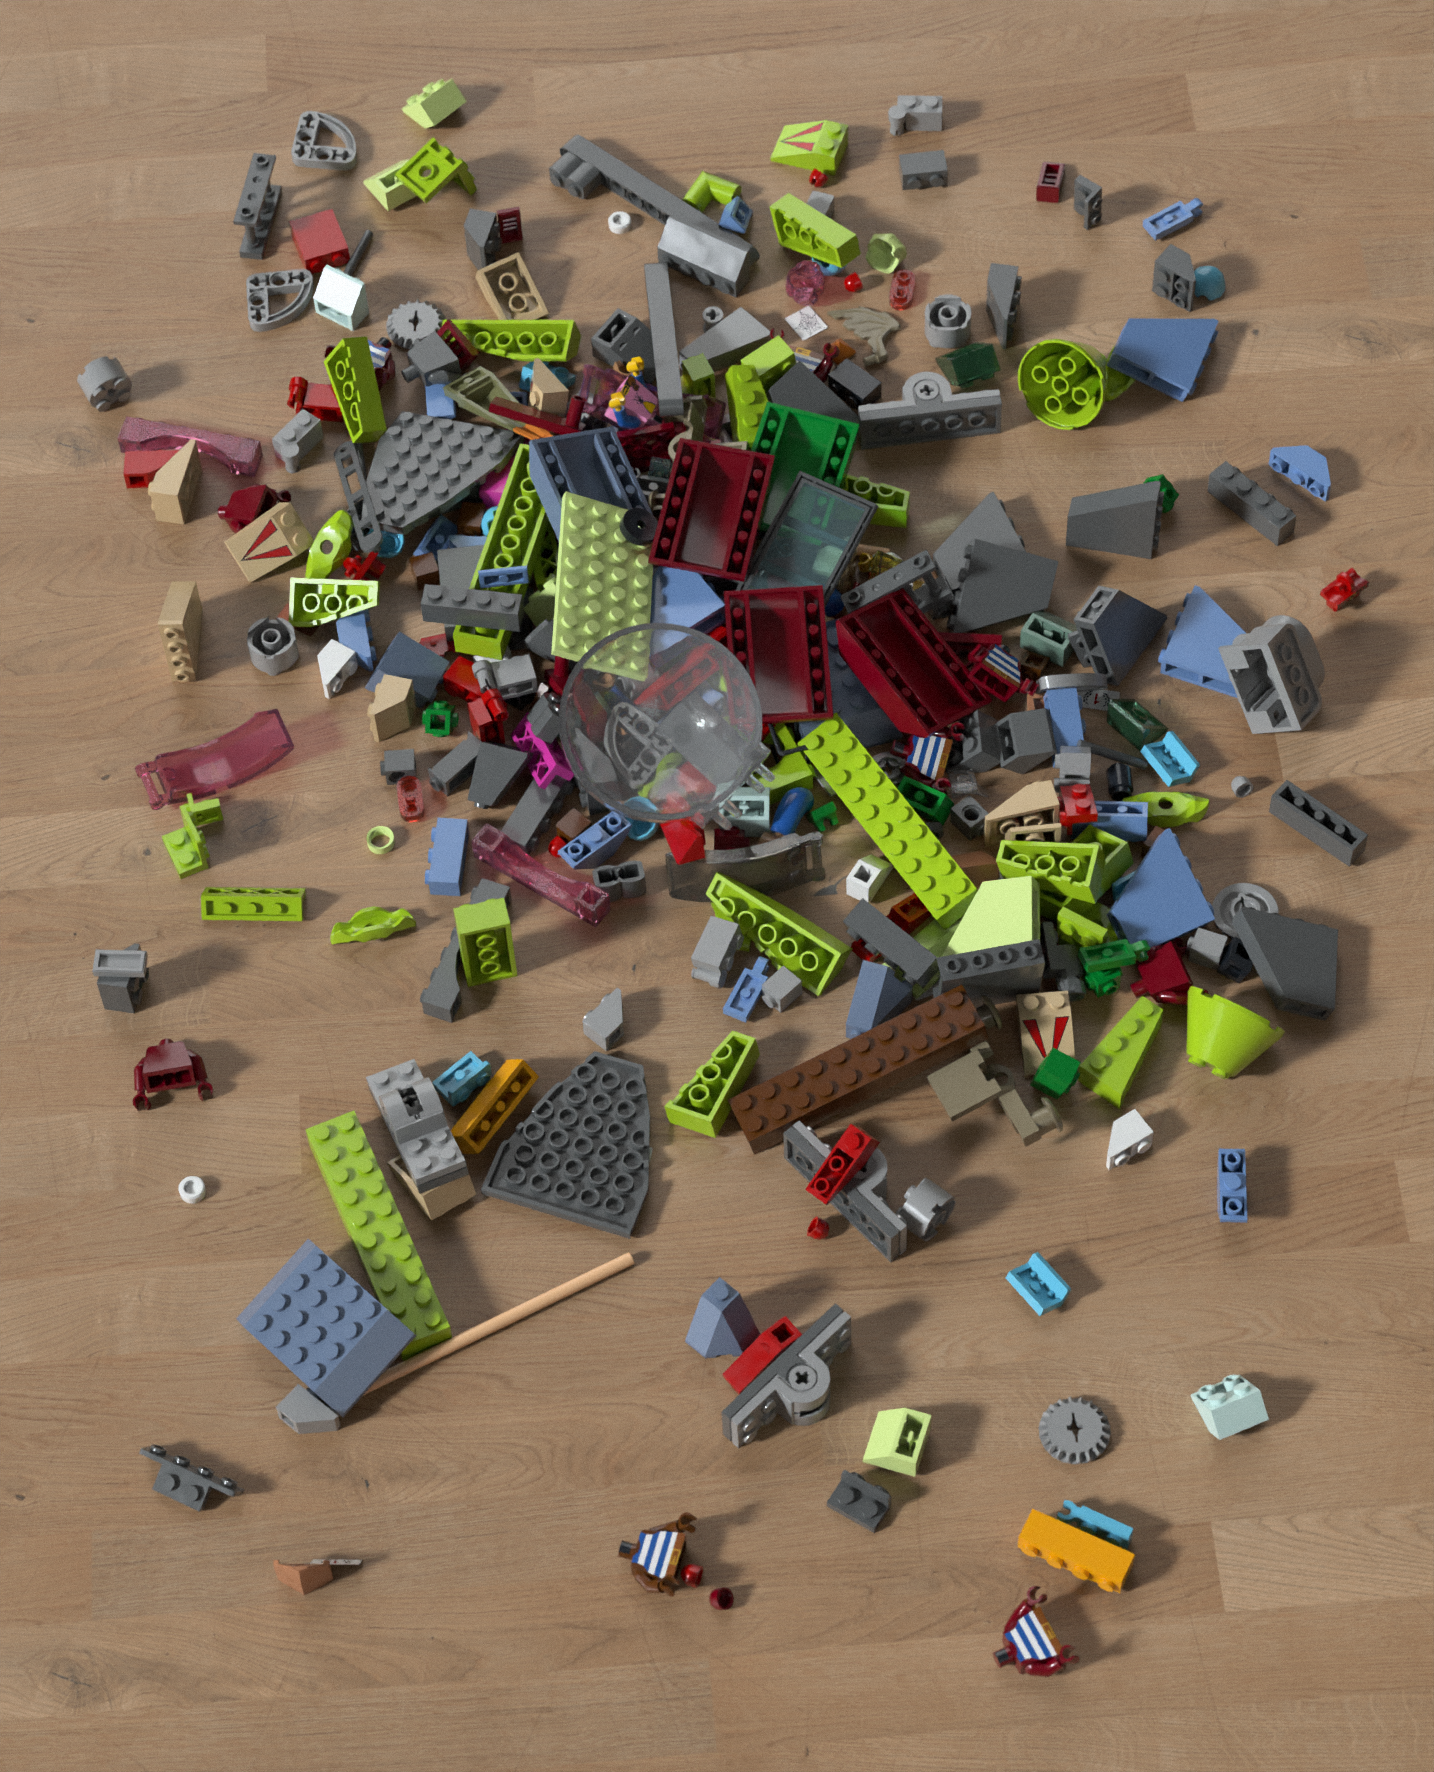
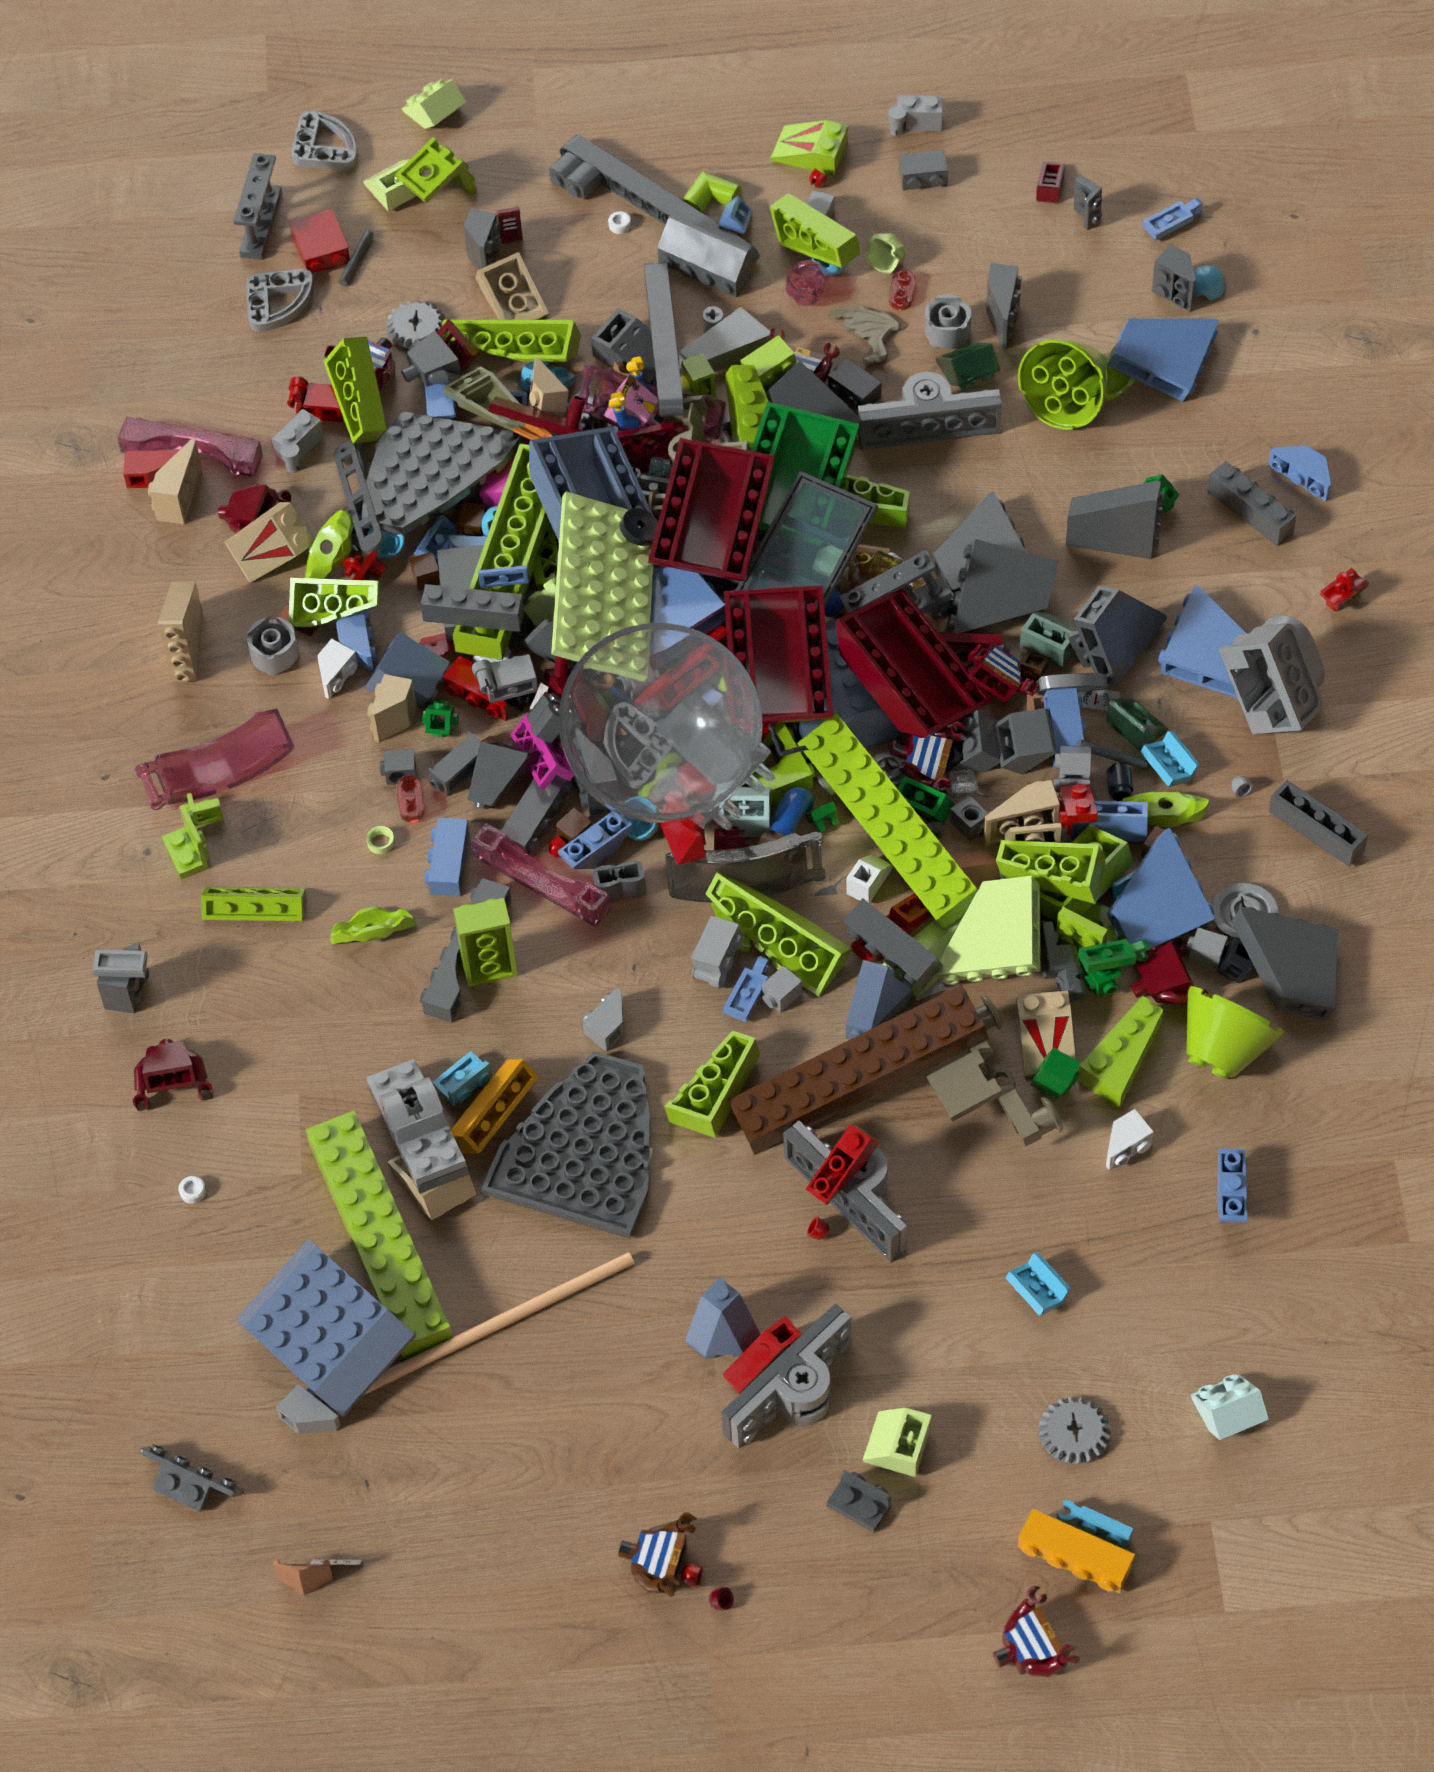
light grey brick [77,356,132,412] -> none
light aqua slope [313,265,369,331] -> none
red hinge [468,688,509,744] -> none
white sticker [785,306,828,340] -> none
orange slope [823,338,856,365] -> none
red hinge [844,272,863,292] -> none
light grey brick [895,1178,956,1241] -> none
dark grey panel [932,939,1045,1008] -> none

